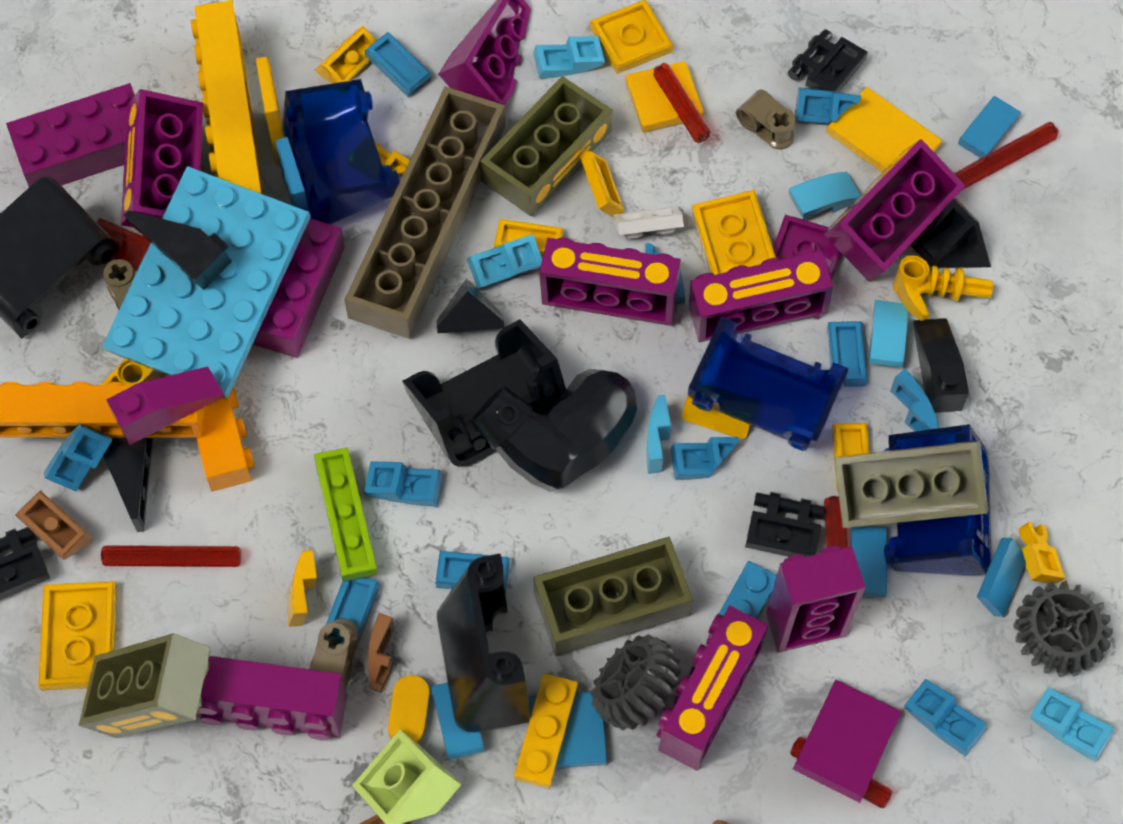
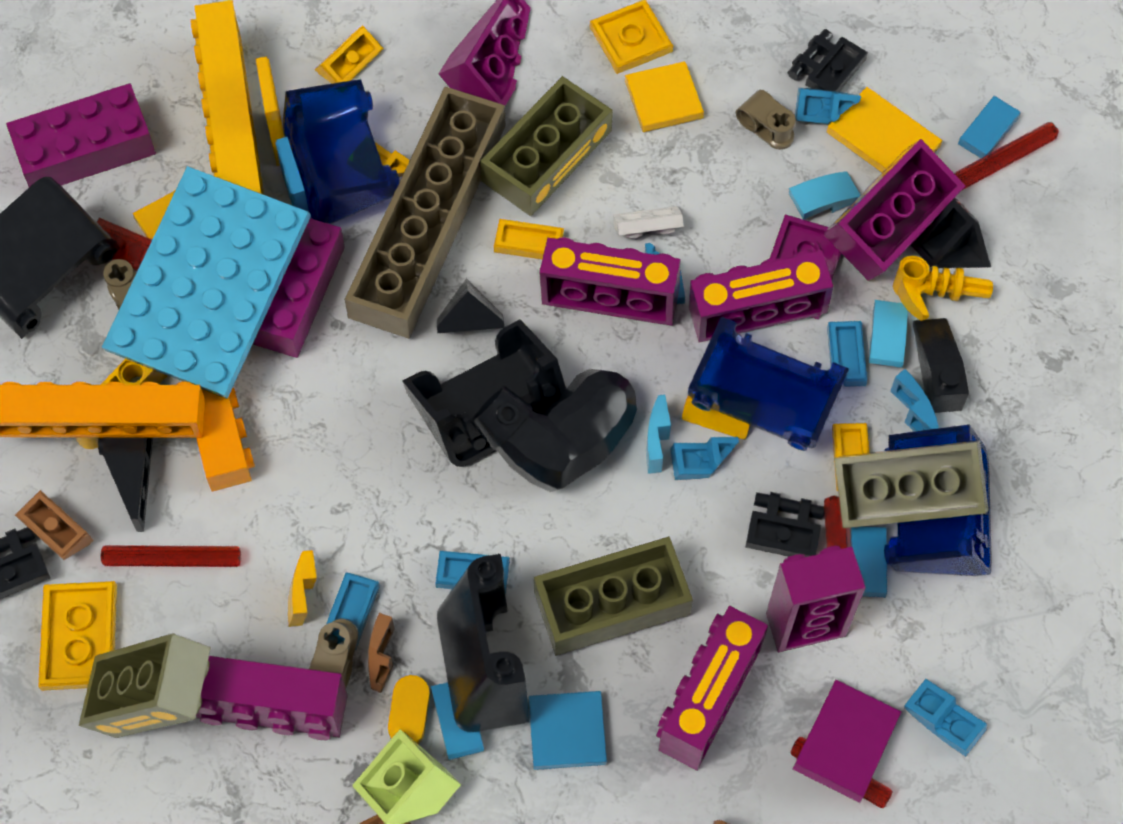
dark azure slope [43,423,112,492] -> none
magenta slope [106,367,225,445] -> none
magenta brick [121,89,203,228] -> none
black slope [124,210,232,290] -> none
lime plate [314,447,377,582] -> none
dark azure slope [364,461,444,507] -> none
dark azure tile [365,32,431,97] -> none
medium azure slope [466,234,542,289] -> none
yellow plate [514,673,578,789] -> none
medium azure slope [533,36,605,78] -> none
yellow tile [579,150,624,217] -> none
dark grey gear [591,634,682,730] -> none
clear red axle [653,63,710,143] -> none
yellow tile [692,189,776,275] -> none
dark azure plate [719,561,777,619] -> none
dark azure tile [977,537,1026,617] -> none
dark grey gear [1013,580,1113,677] -> none
yellow plate [1019,522,1065,584] -> none
medium azure slope [1030,687,1114,762] -> none

